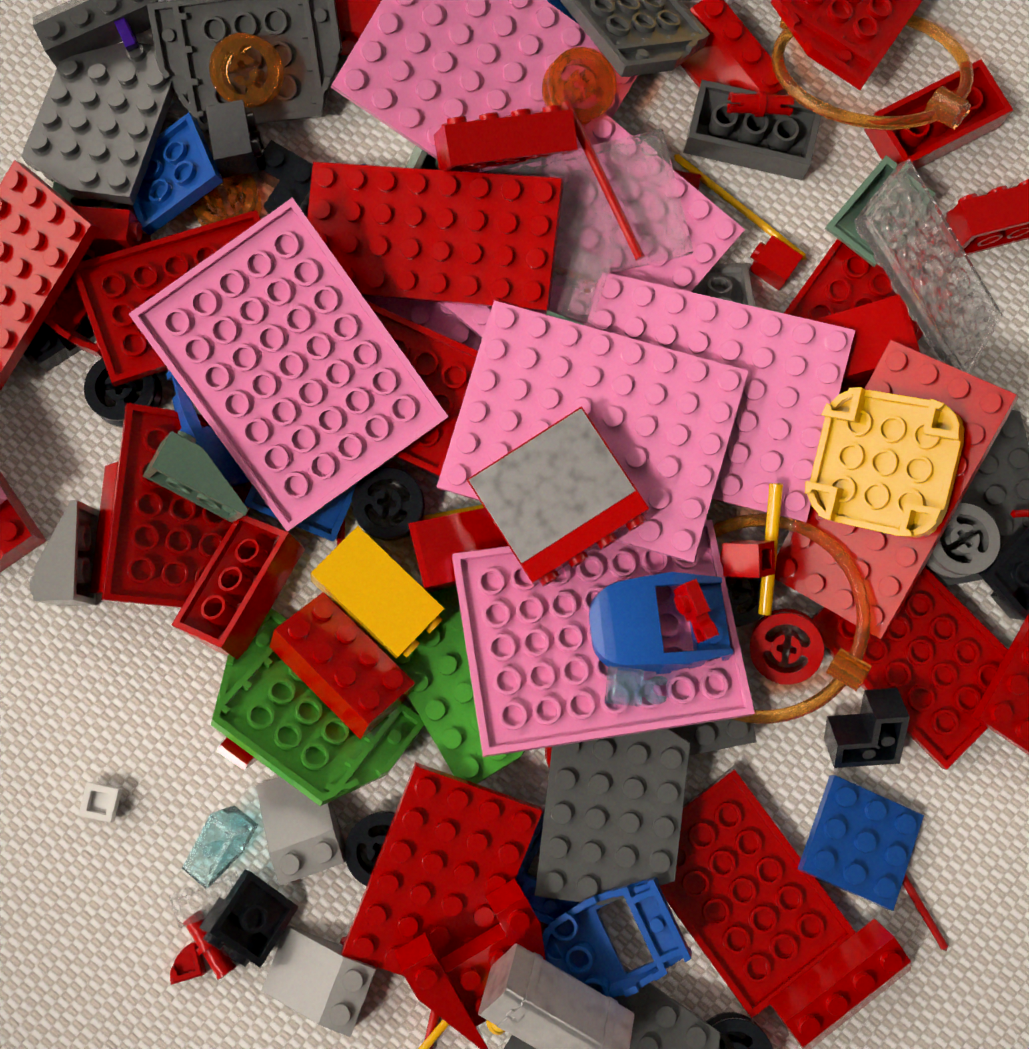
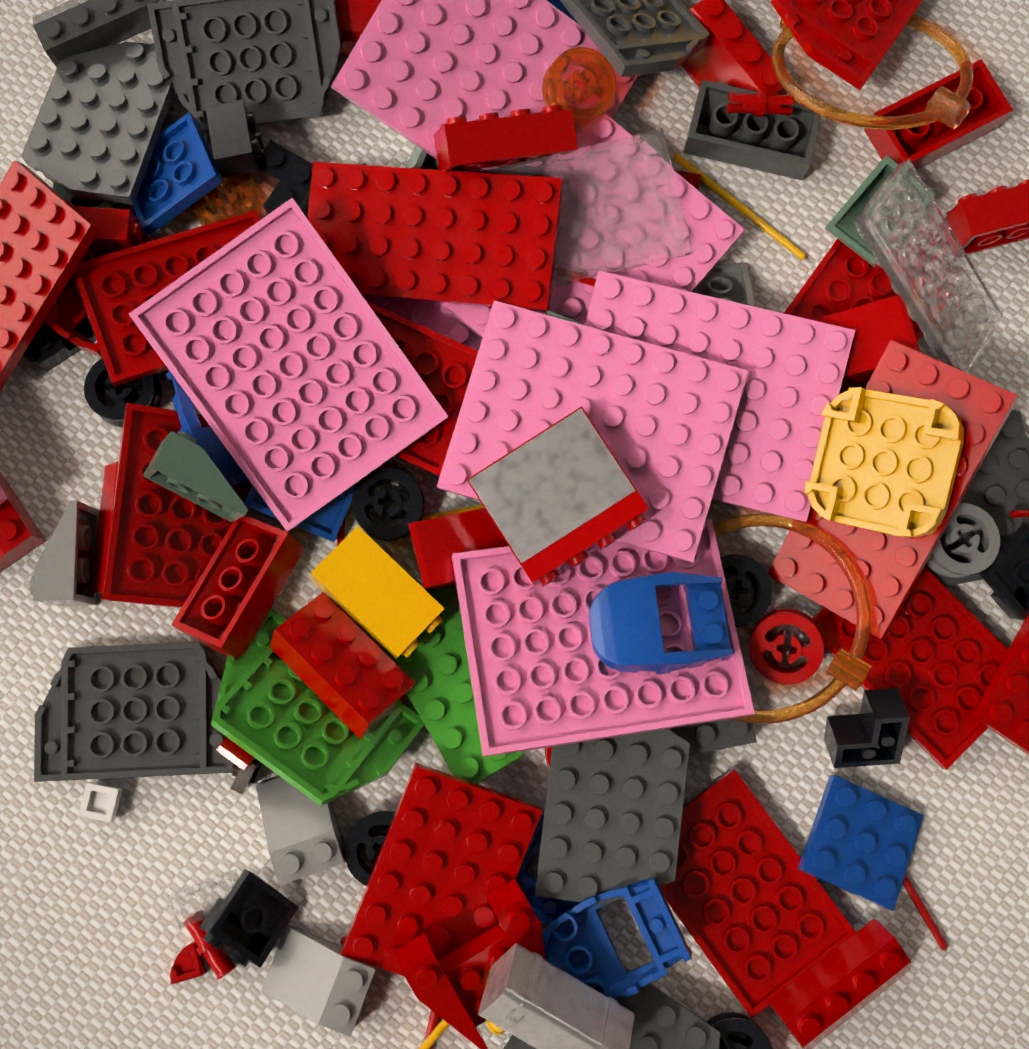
dark purple tile [114,18,139,52] -> none
clear light blue slope [182,805,258,889] -> none
clear orange wheel [209,33,284,108] -> none
clear brick [556,247,612,324] -> none
red axle [562,100,645,261] -> none
clear light blue plate [605,666,668,707] -> none
red plate [673,578,719,643] -> none
red brick [720,540,775,578] -> none
red brick [749,235,803,291] -> none
yellow bar [758,483,783,615] -> none
none -> dark grey plate [34,642,235,782]
none -> dark brown plate [230,760,262,794]

